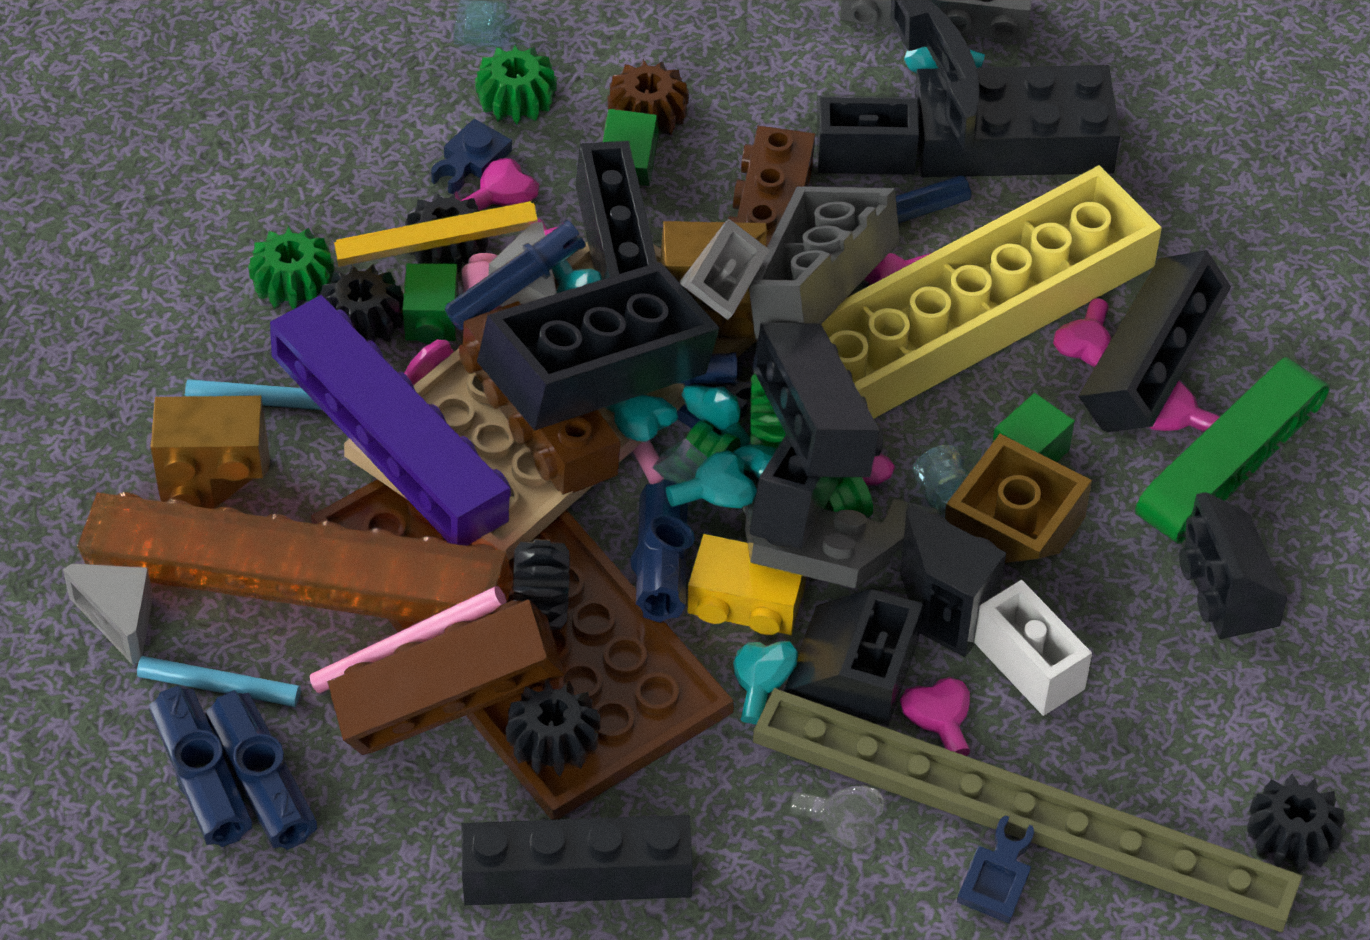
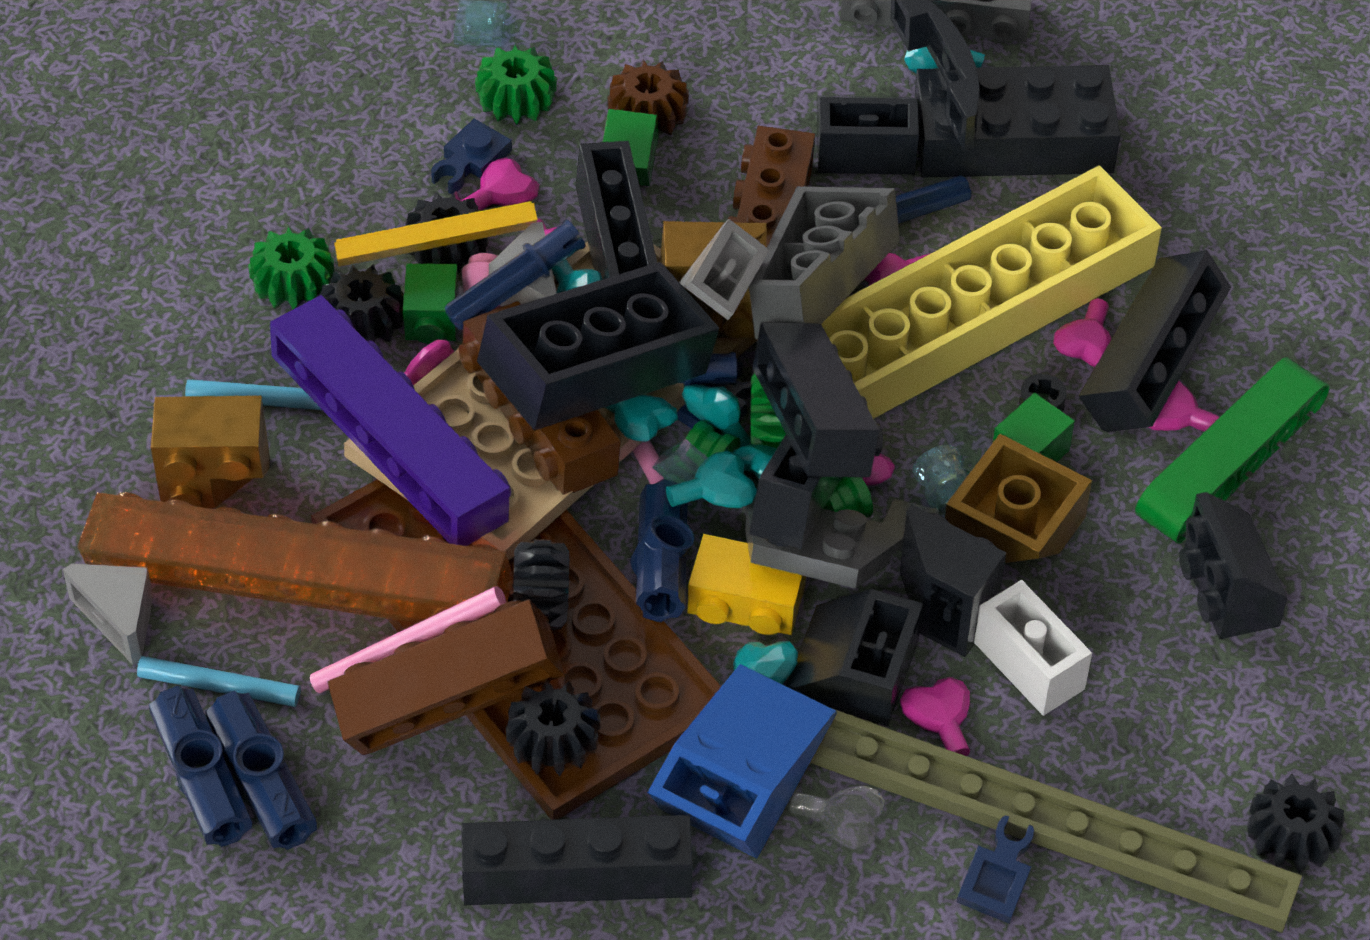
none -> blue slope [647,664,837,859]
none -> black bush [1019,373,1067,412]

